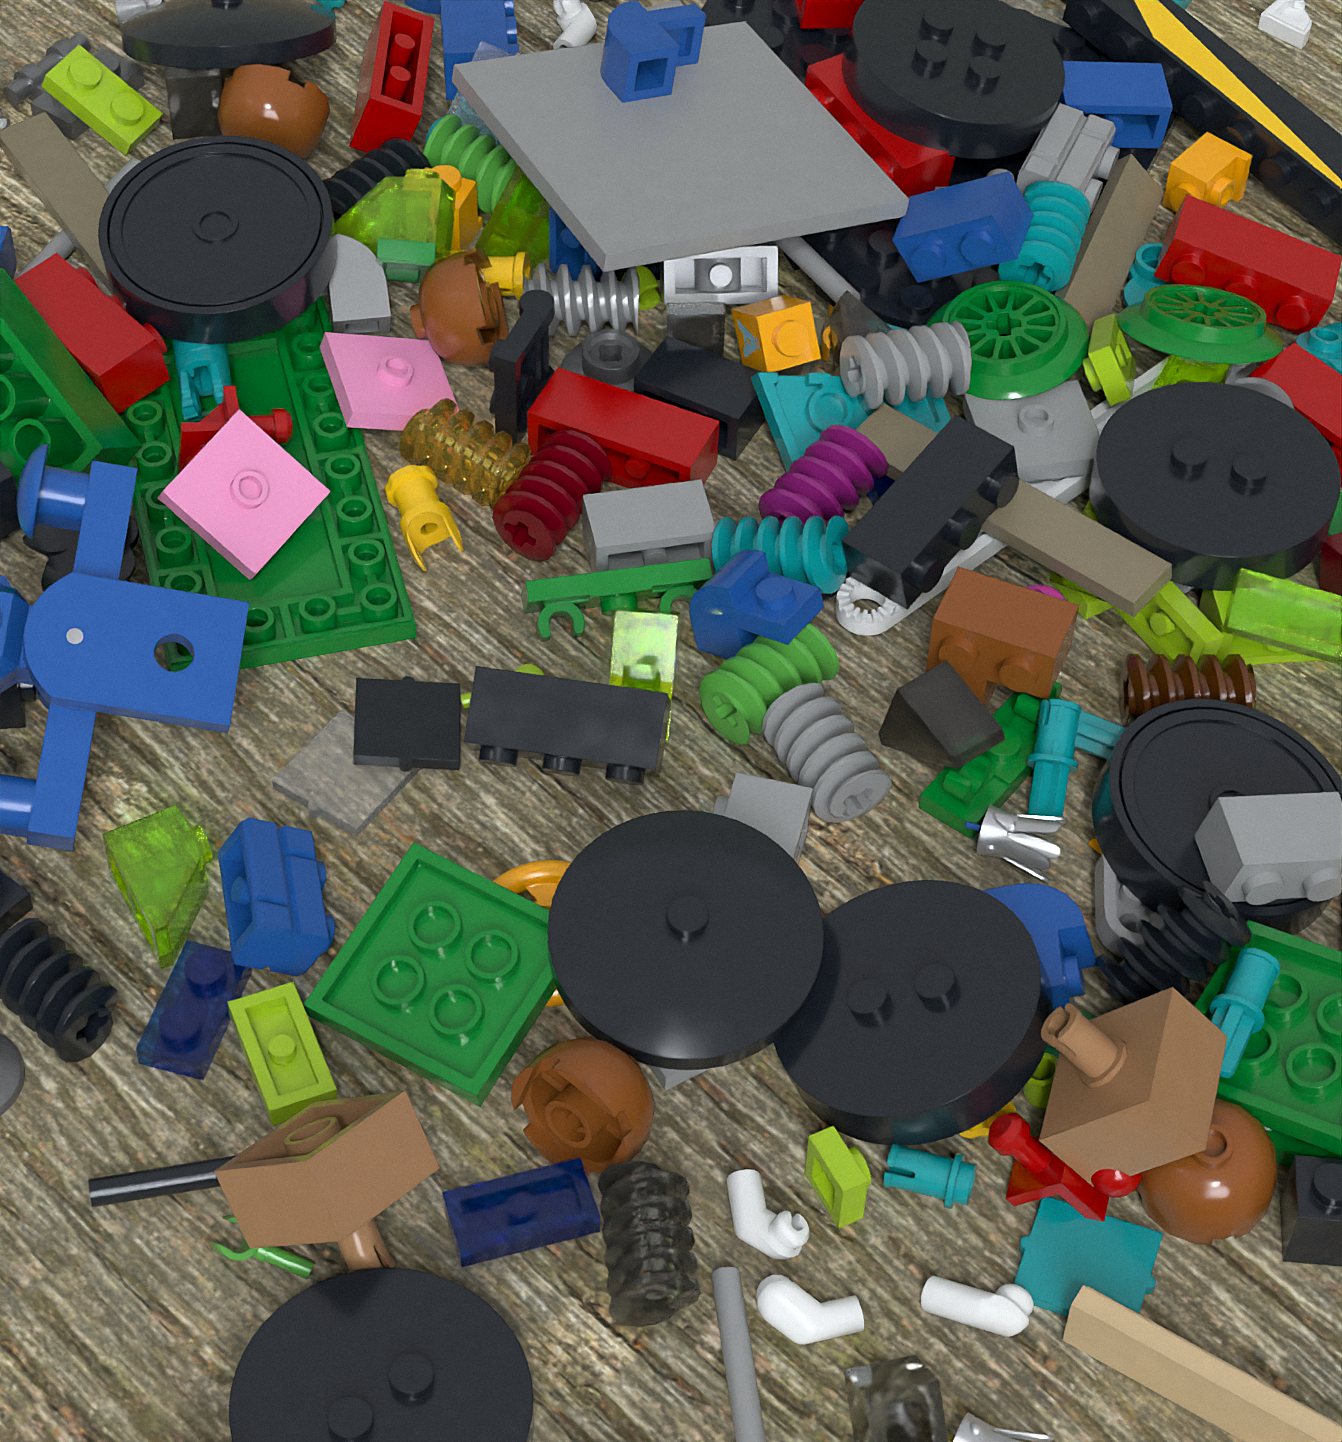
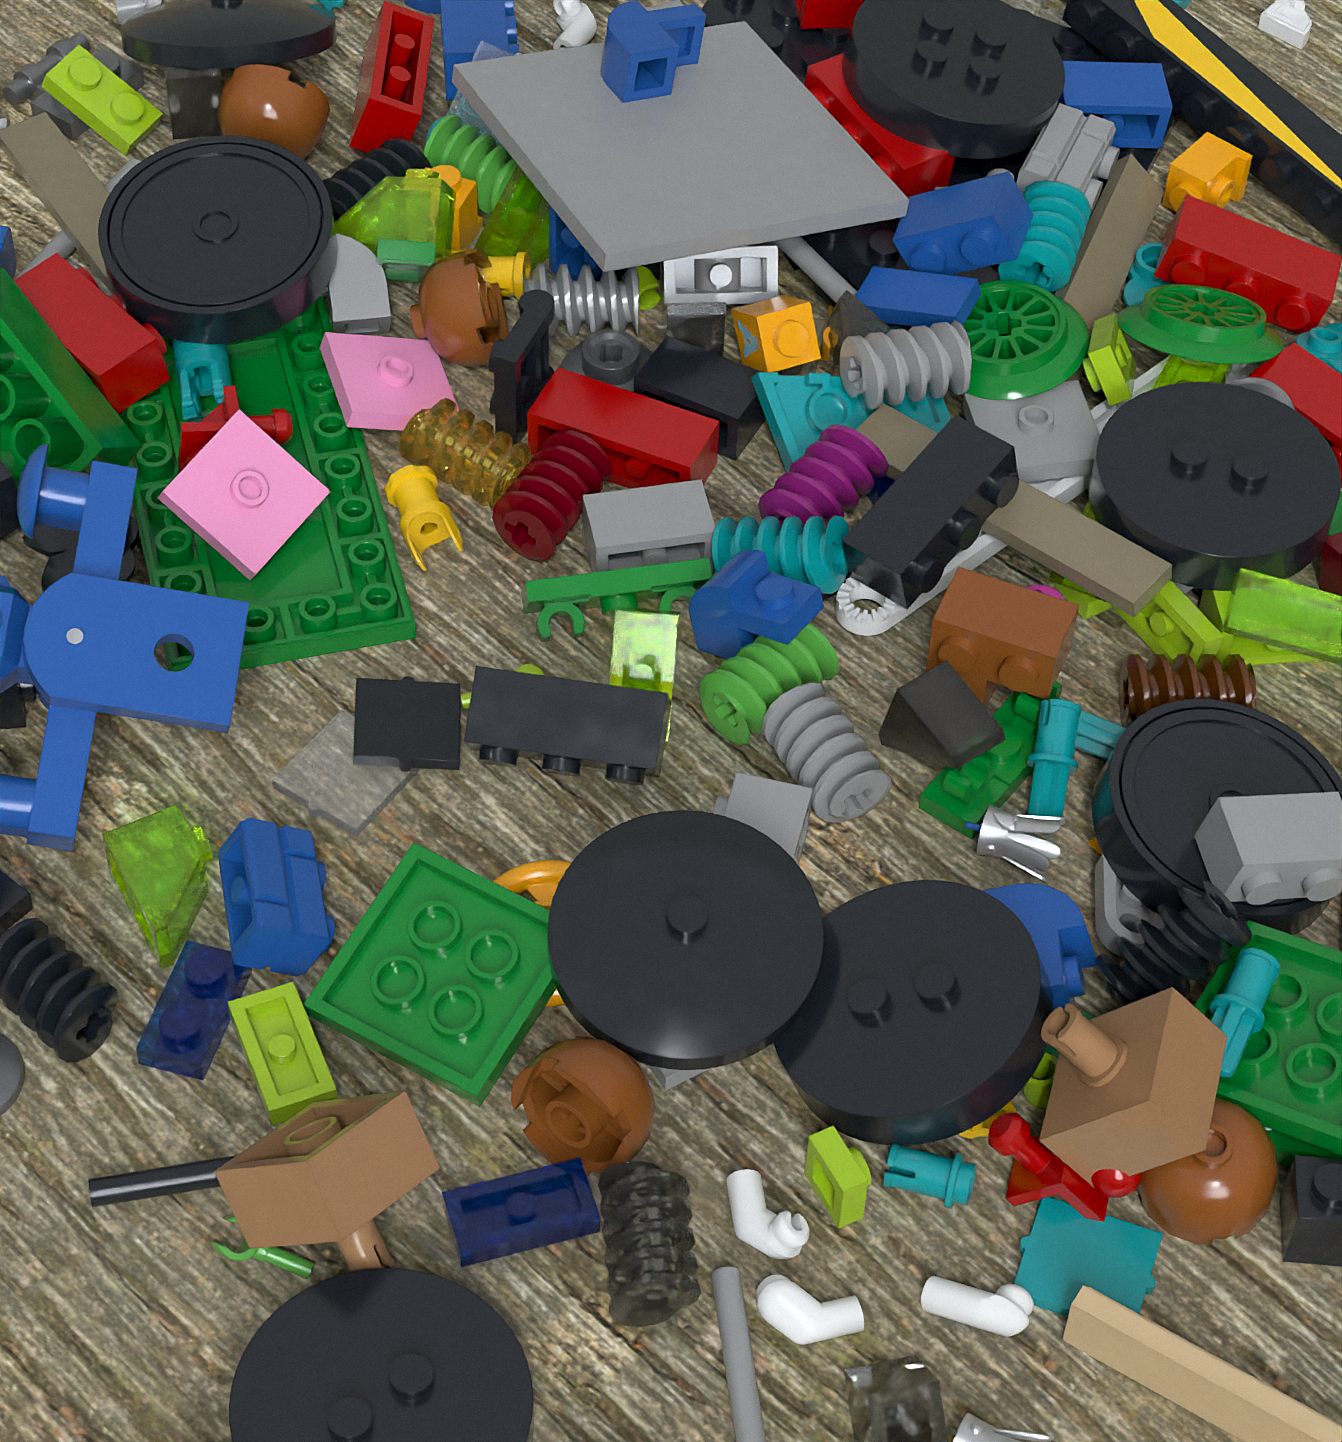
none -> blue tile [851,266,981,328]

